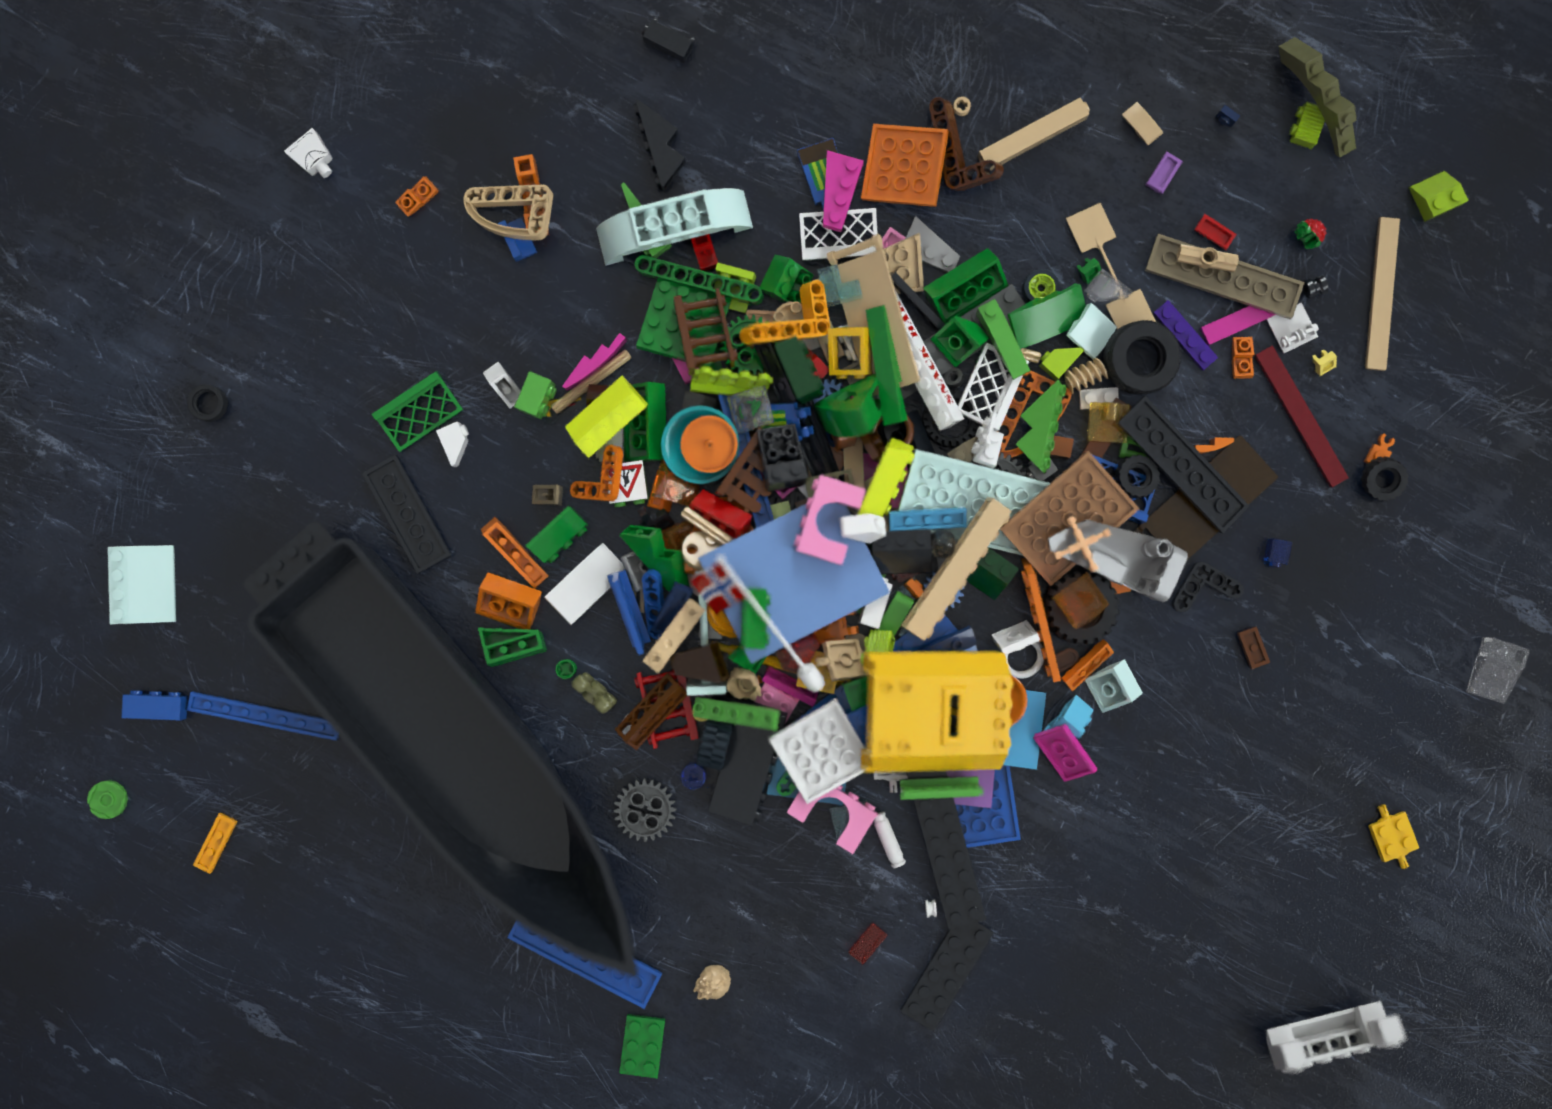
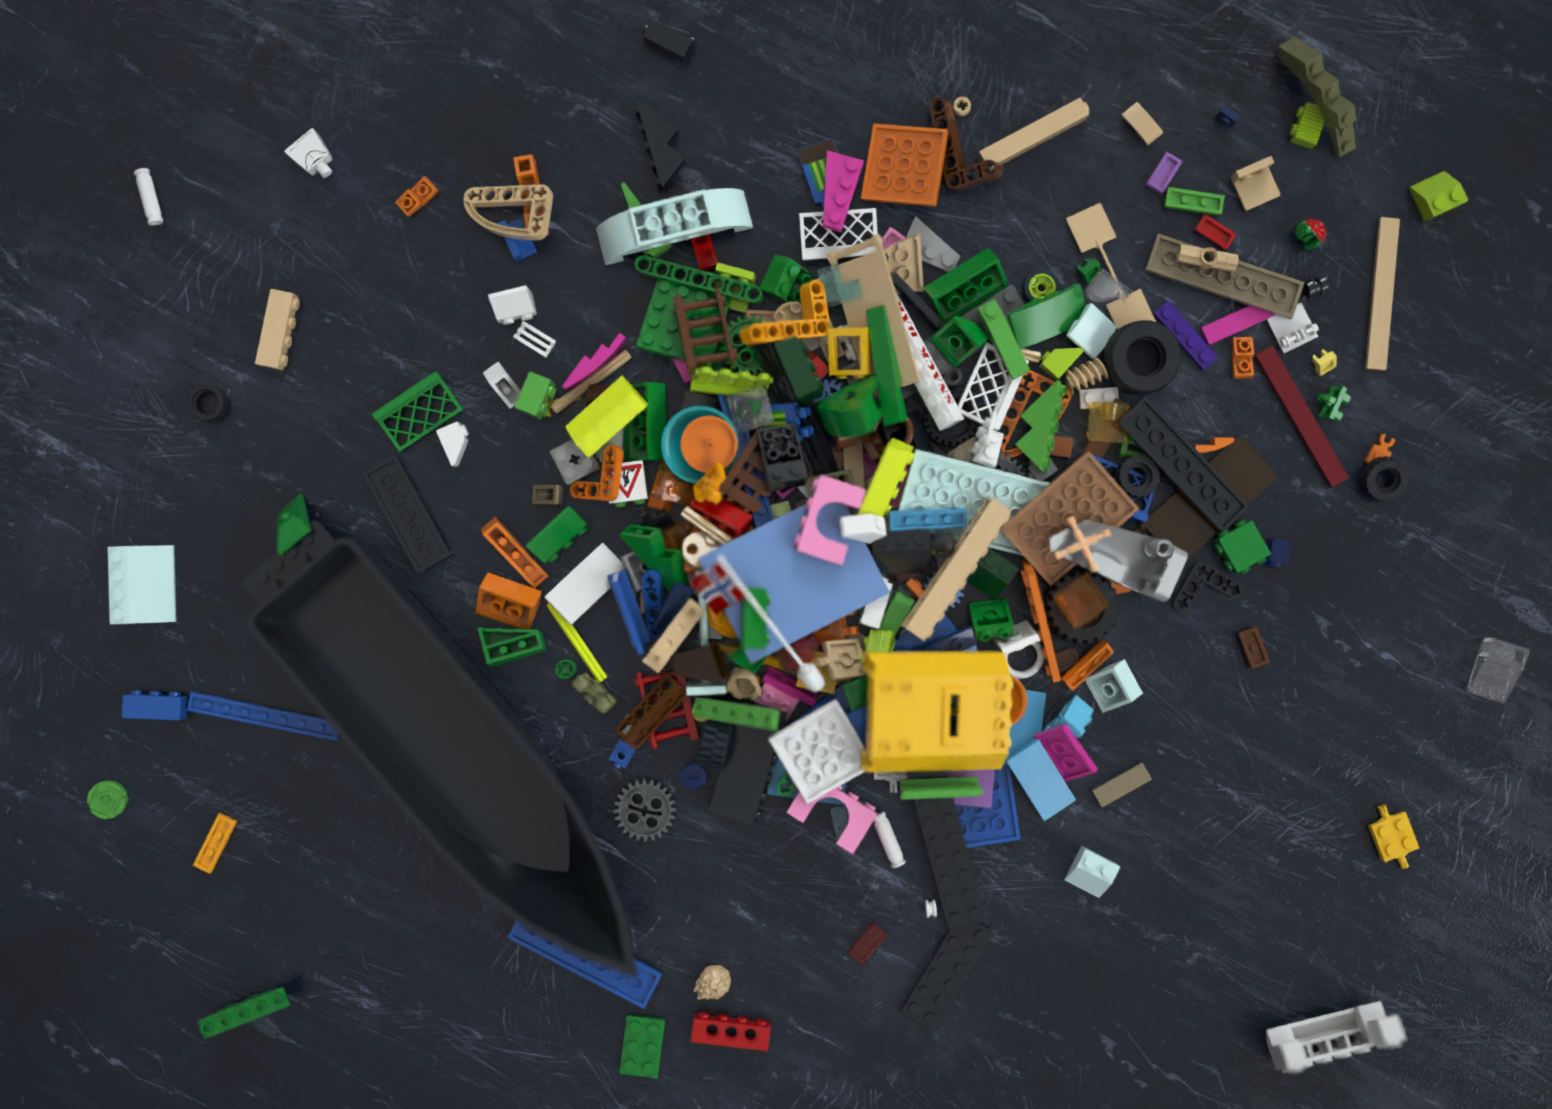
none -> white axle [134,168,163,226]
none -> green slope [197,987,290,1039]
none -> tan brick [255,289,300,371]
none -> green wedge [276,493,311,555]
none -> white slope [488,286,537,325]
none -> white tile [513,321,556,358]
none -> neon yellow axle [547,603,607,682]
none -> light grey brick [550,439,601,485]
none -> blue brick [609,738,636,769]
none -> red brick [691,1012,771,1051]
none -> light orange hinge [693,462,726,504]
none -> green plate [968,598,1014,642]
none -> dark azure tile [1005,738,1076,821]
none -> light aqua slope [1064,846,1120,898]
none -> dark tan tile [1091,762,1152,807]
none -> bright green plate [1164,187,1225,216]
none -> green brick [1214,519,1271,574]
none -> tan bracket [1230,156,1280,211]
none -> green hips [1317,386,1351,421]

